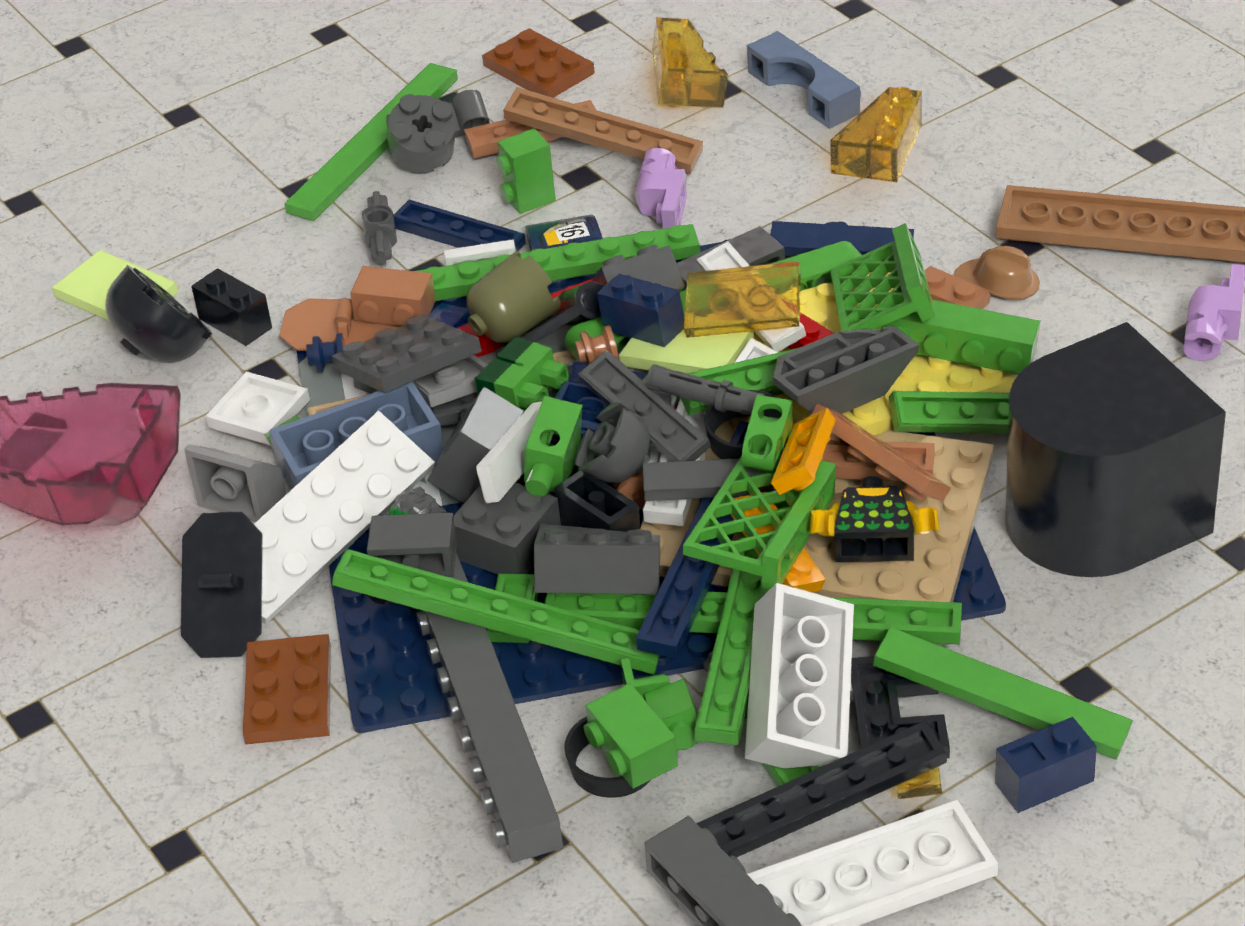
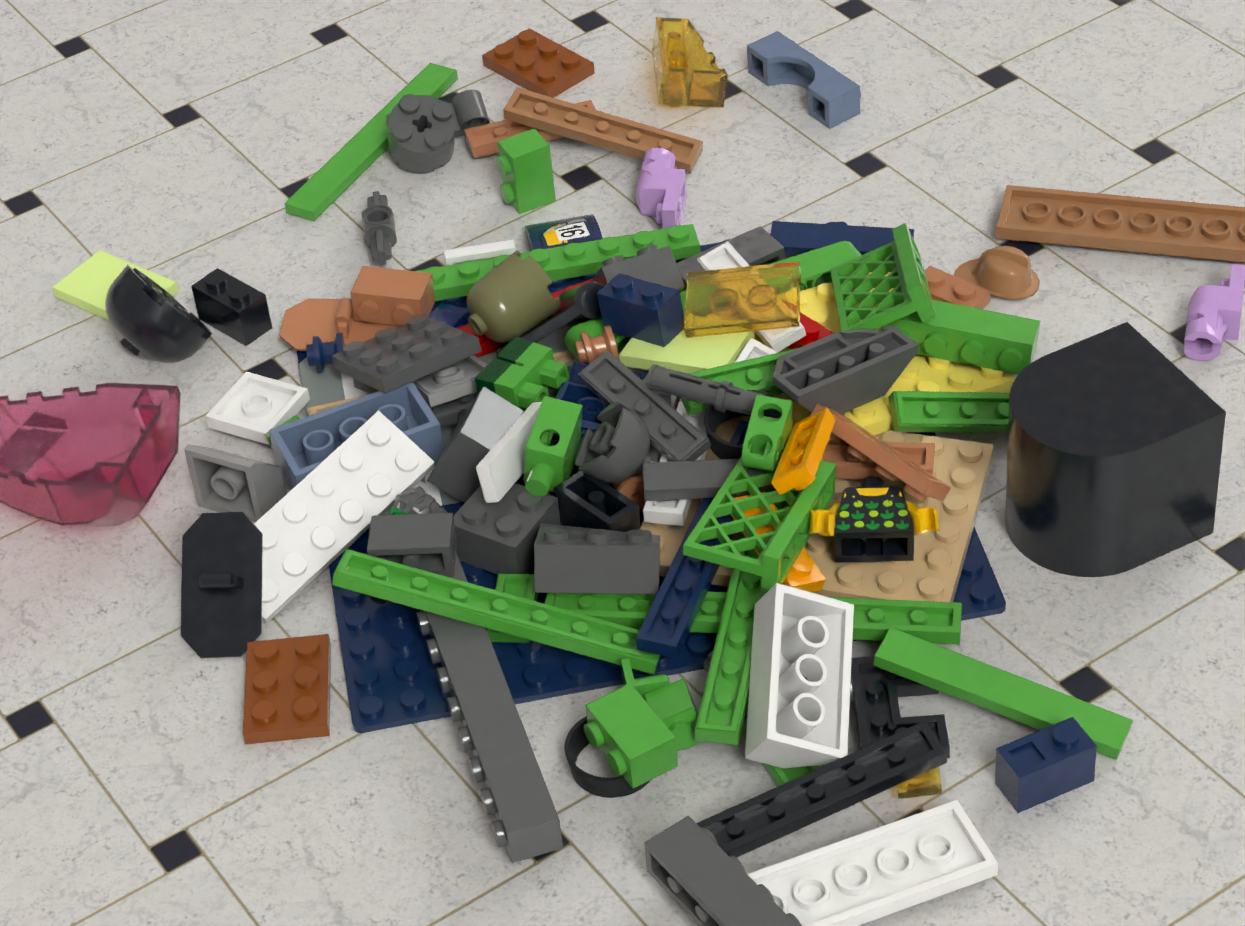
dark blue tile [394,200,526,251] -> none
clear yellow wedge [830,87,922,182] -> none

